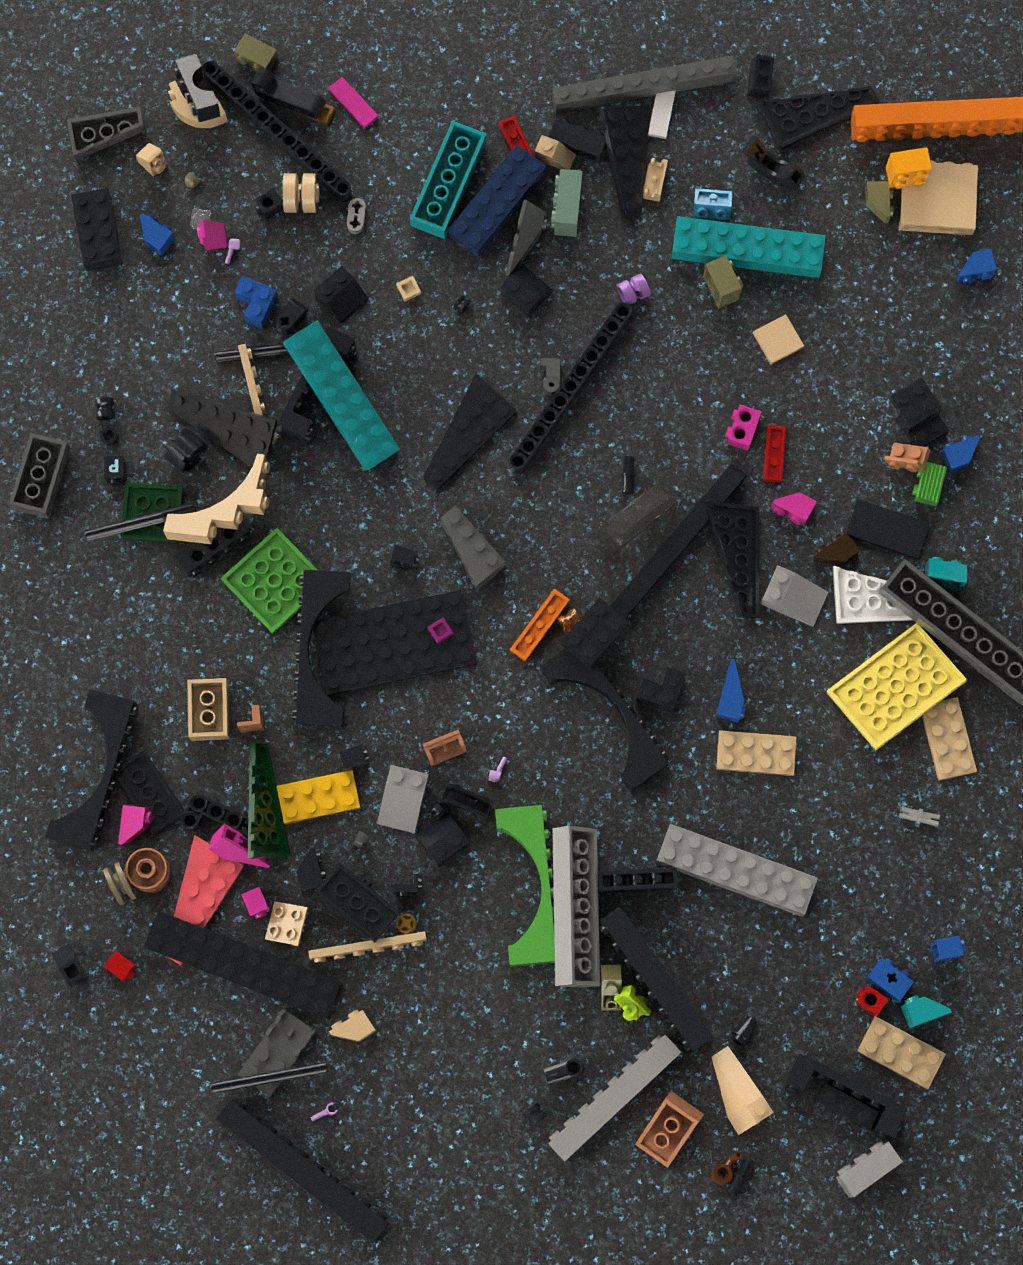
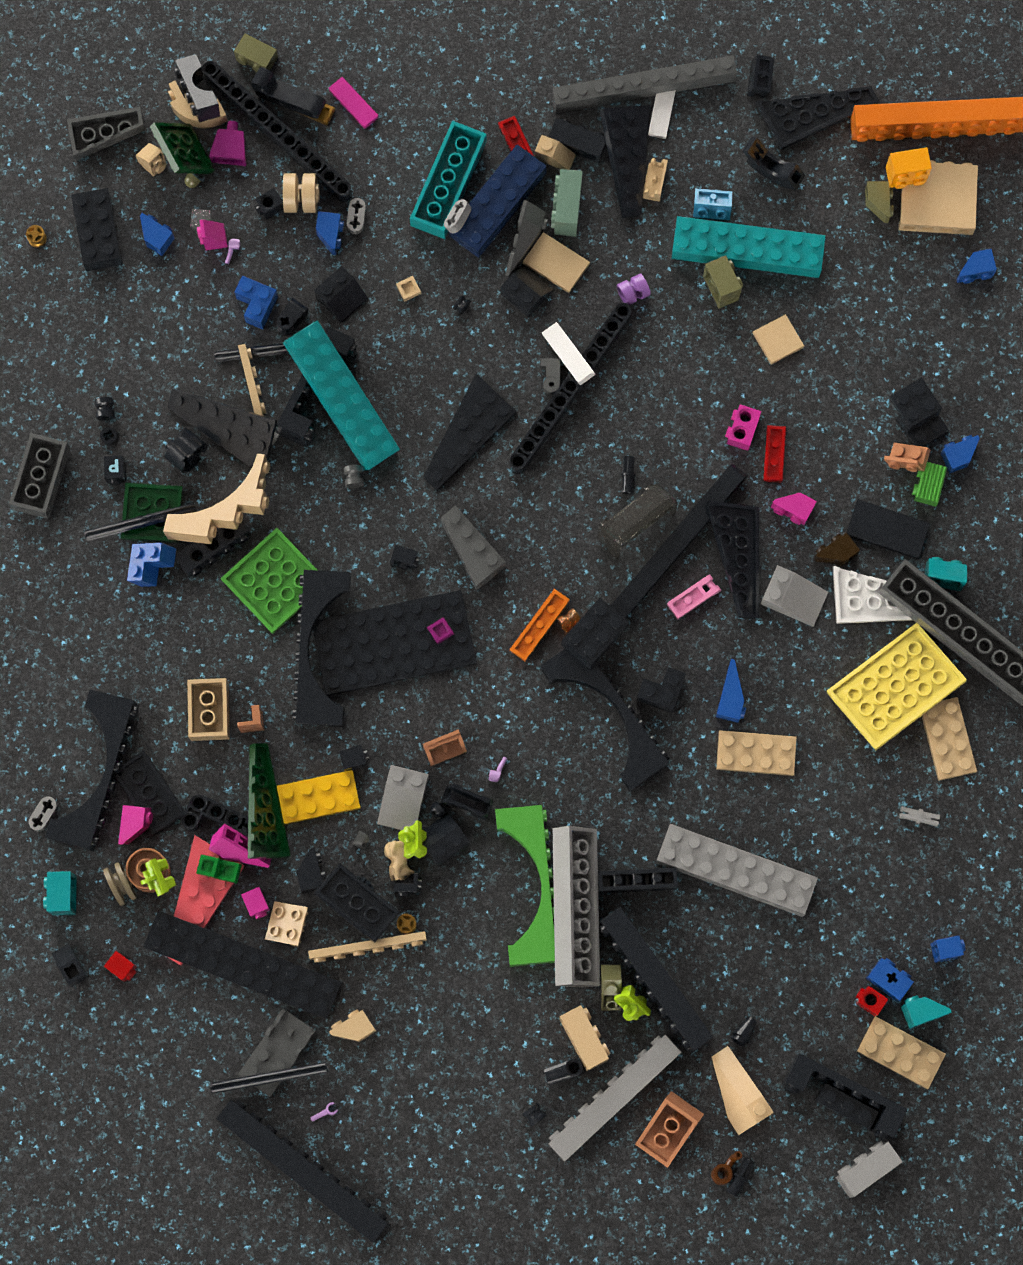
none -> pearl gold wheel [26,225,47,248]
none -> light grey beam [29,797,58,832]
none -> teal brick [43,871,77,916]
none -> blue brick [127,543,176,587]
none -> lime hips [140,858,176,896]
none -> dark green plate [150,122,215,174]
none -> green slope [196,855,242,884]
none -> magenta torso [210,121,247,166]
none -> blue slope [316,211,344,255]
none -> dark grey wheel [343,465,364,488]
none -> tan animal [384,840,414,881]
none -> lime hips [398,820,427,859]
none -> light grey beam [444,199,472,234]
none -> tan tile [523,232,590,293]
none -> white tile [542,322,596,385]
none -> tan brick [559,1005,610,1072]
none -> bright pink plate [667,574,721,620]

